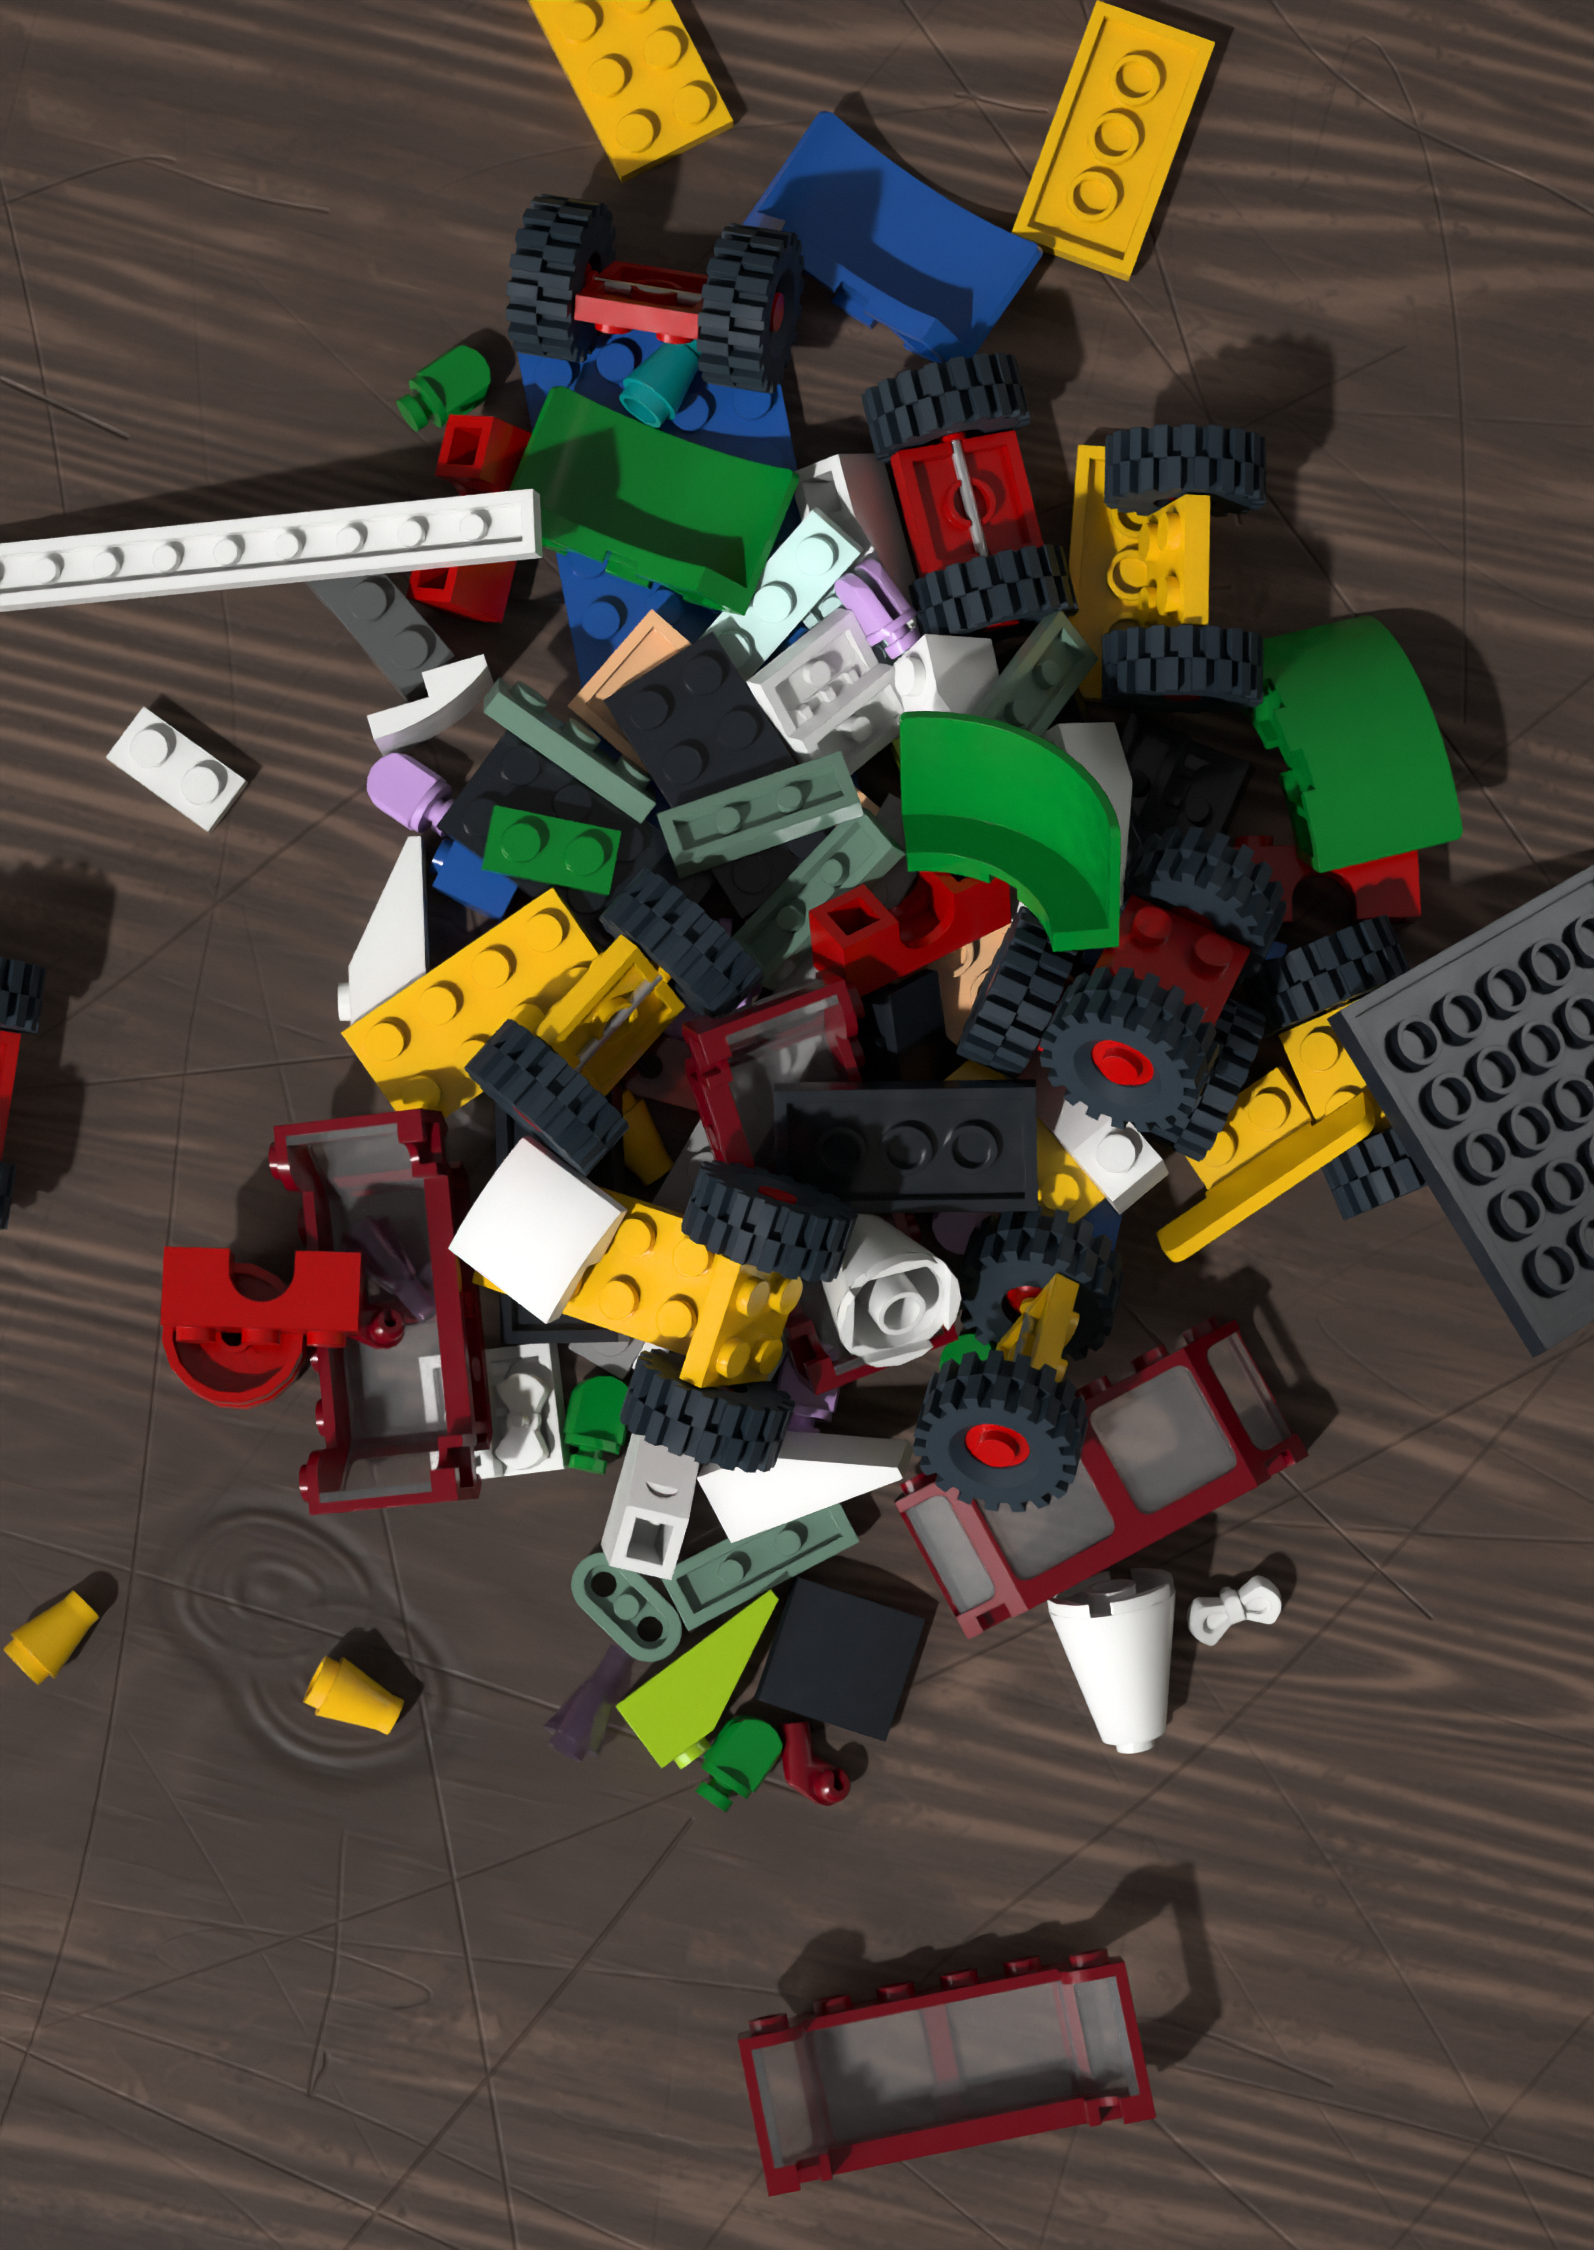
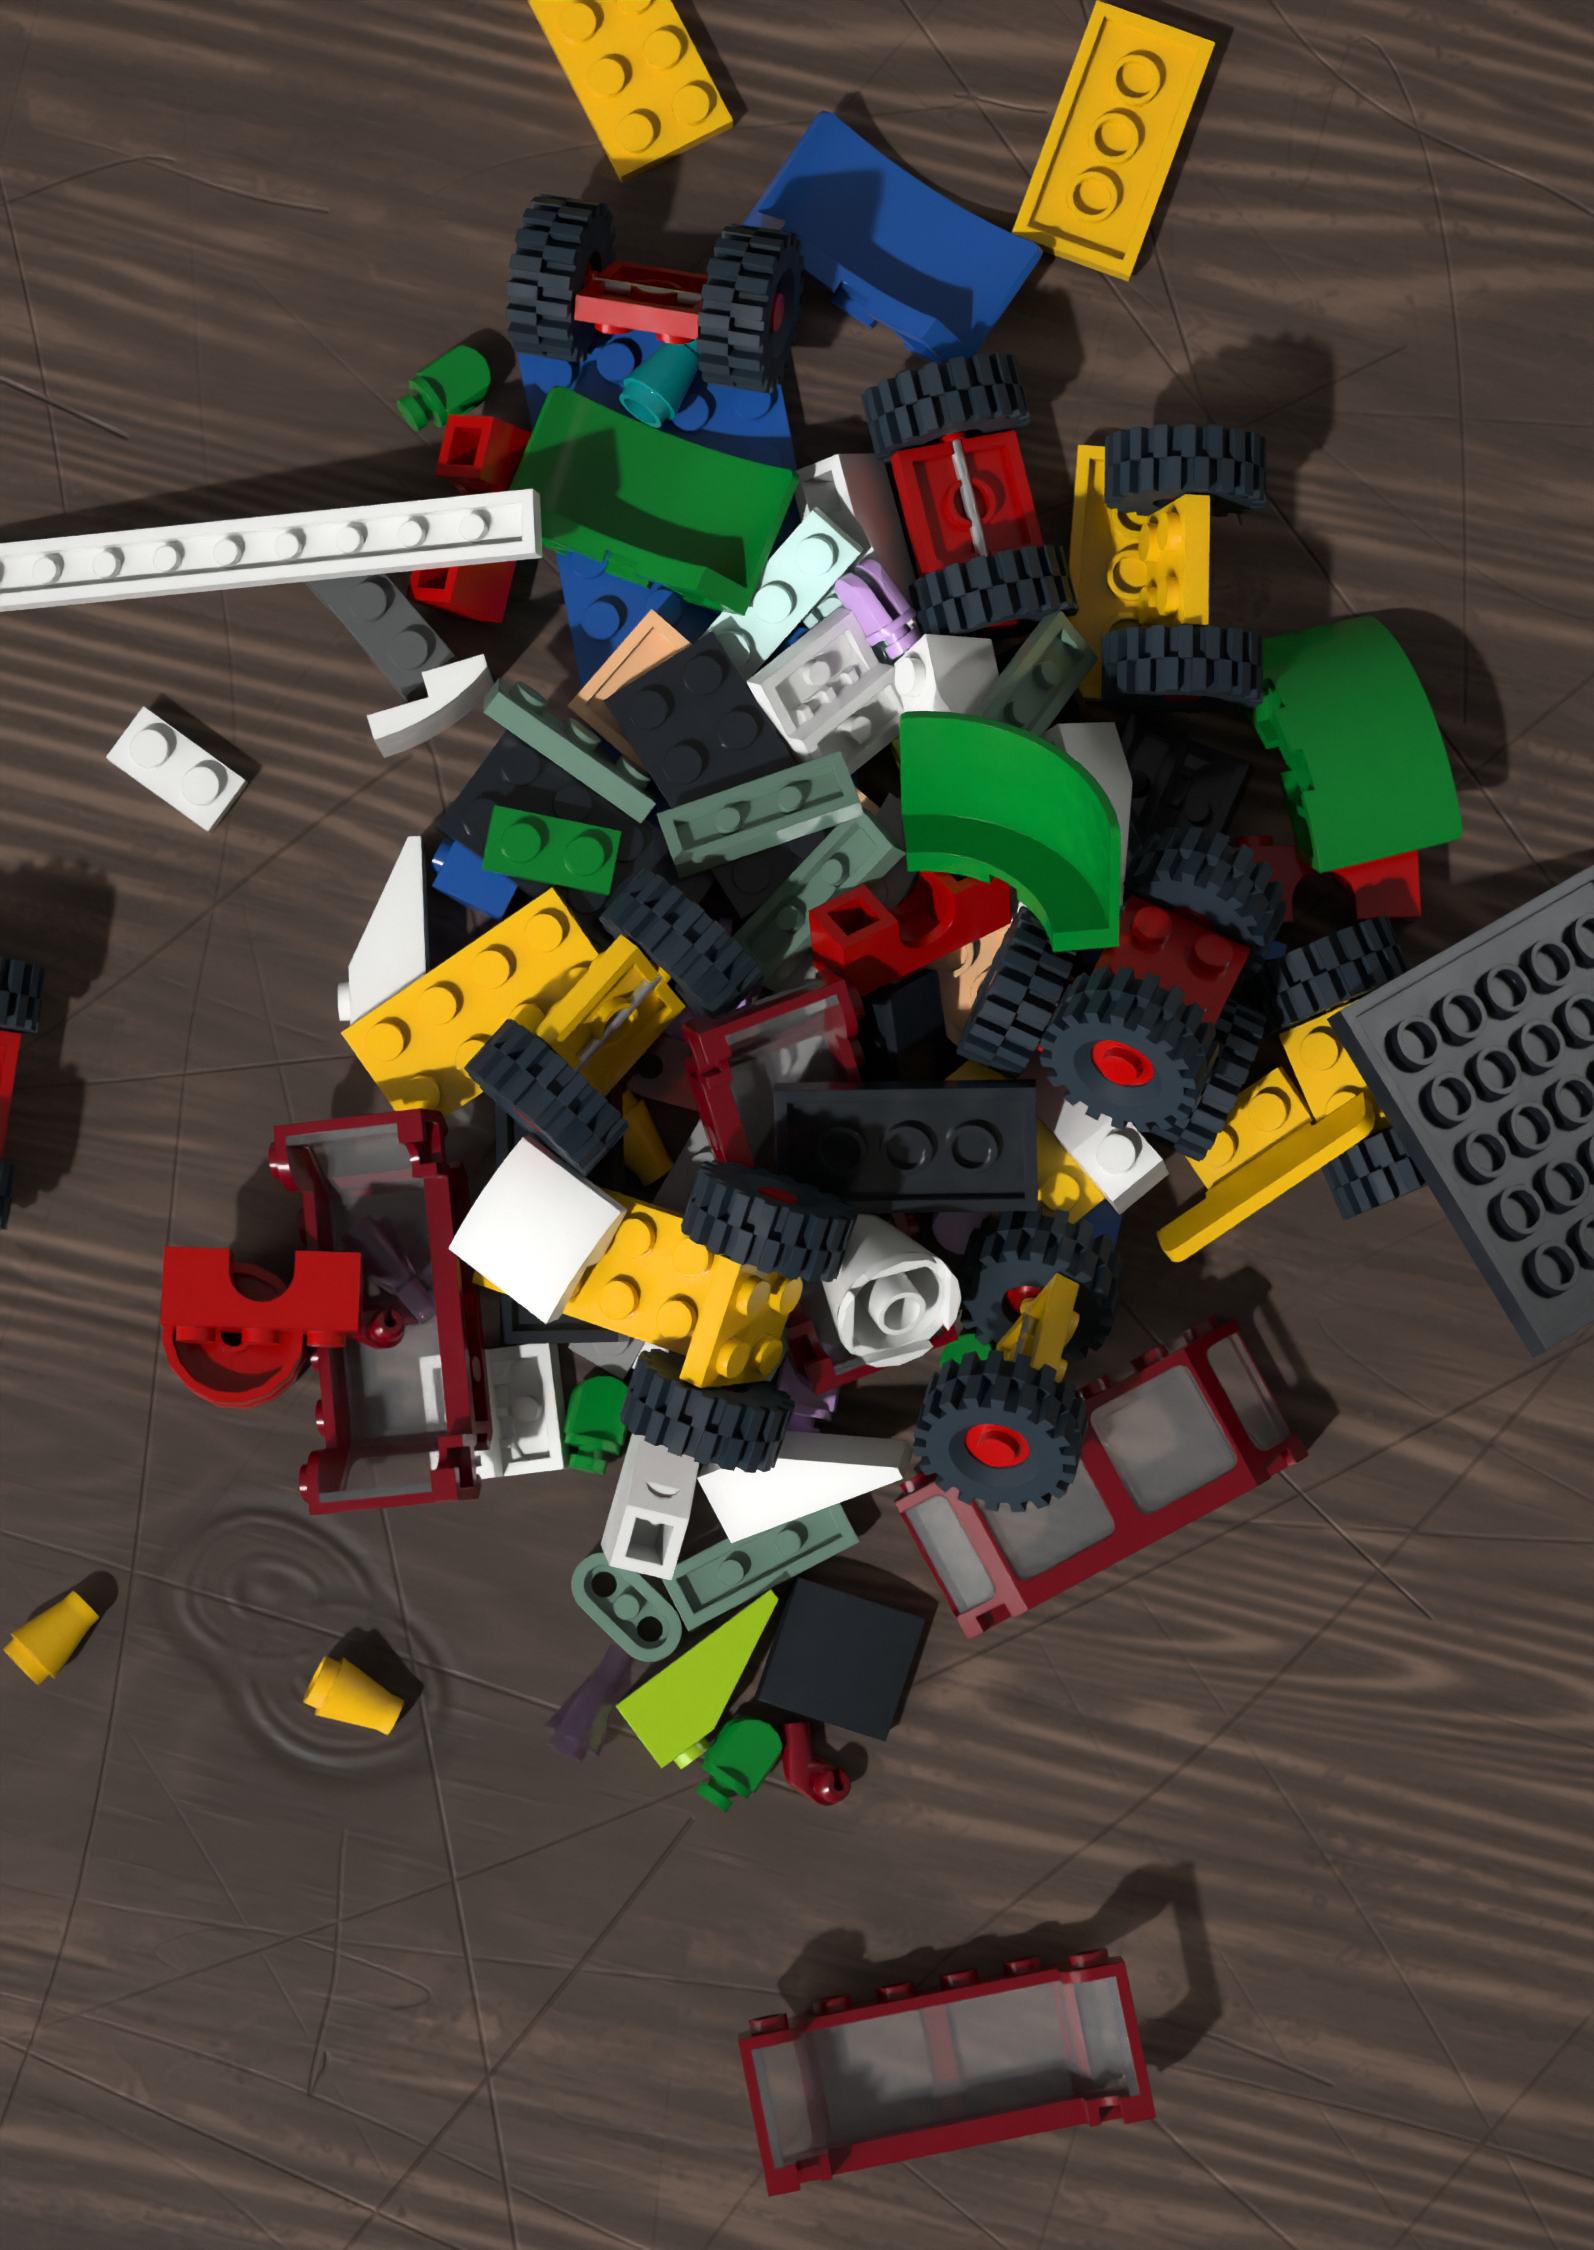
lavender arm [367,753,455,837] -> none
white piece [495,1372,550,1470] -> none
white cone [1047,1568,1176,1754] -> none
white piece [1186,1575,1281,1646] -> none

